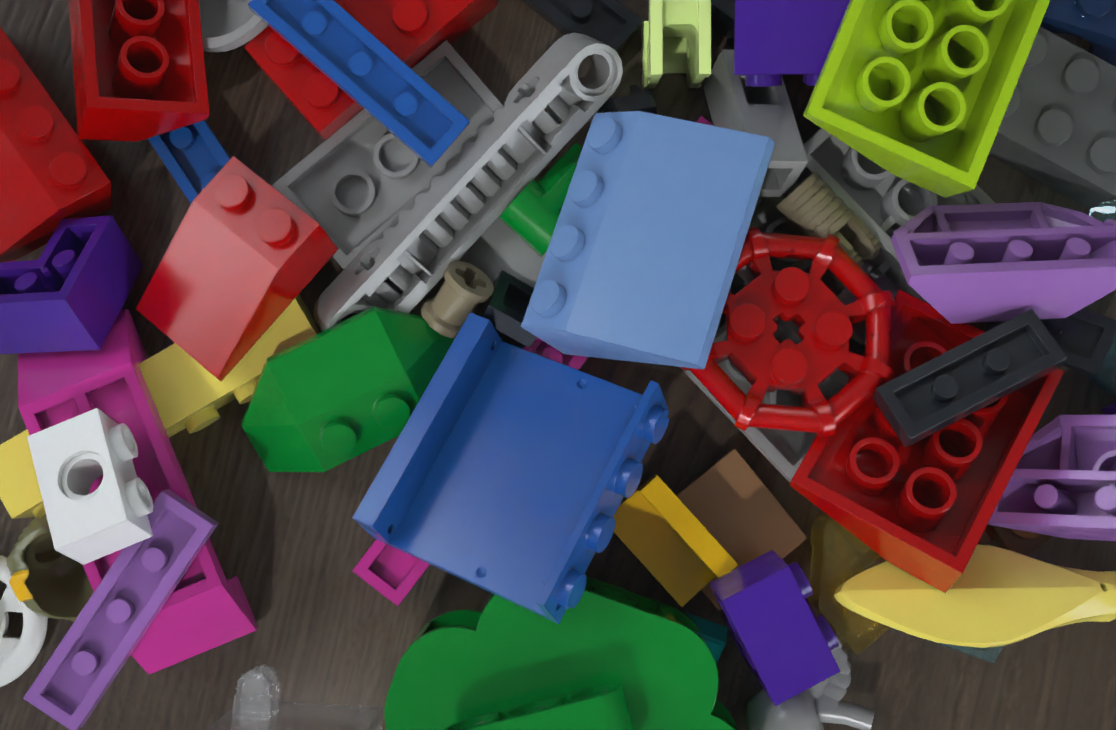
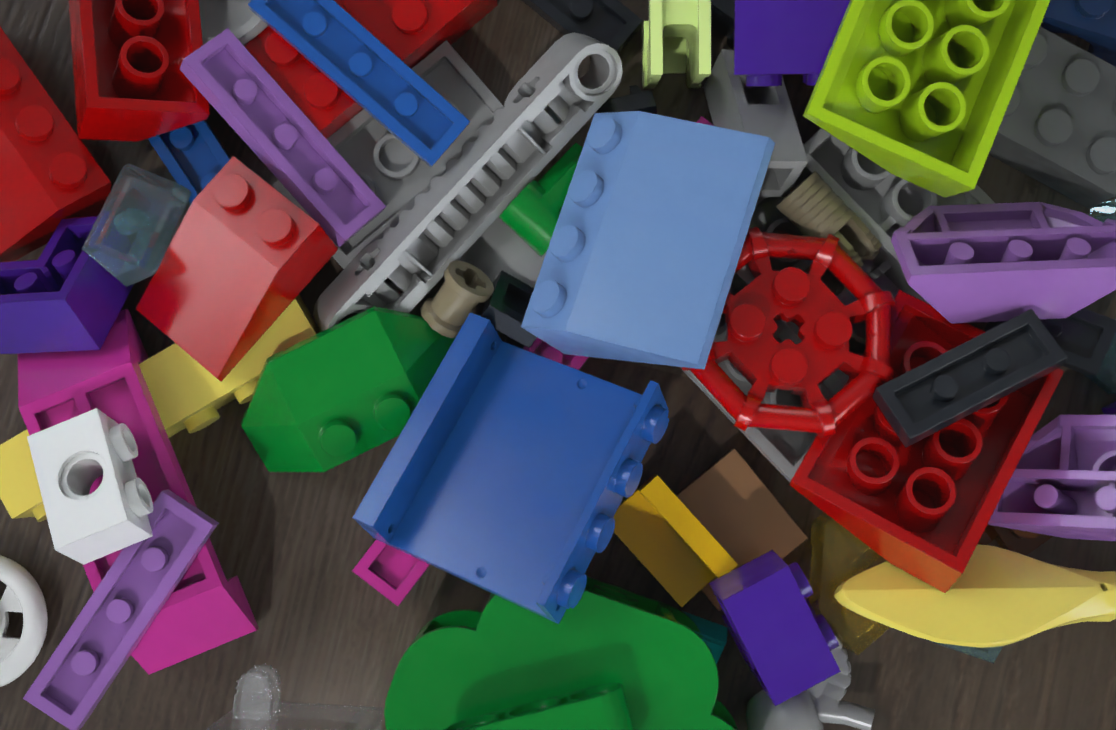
olive hair [6,514,94,622] -> none
none -> clear light blue slope [82,163,191,287]
none -> medium lavender plate [180,28,386,248]

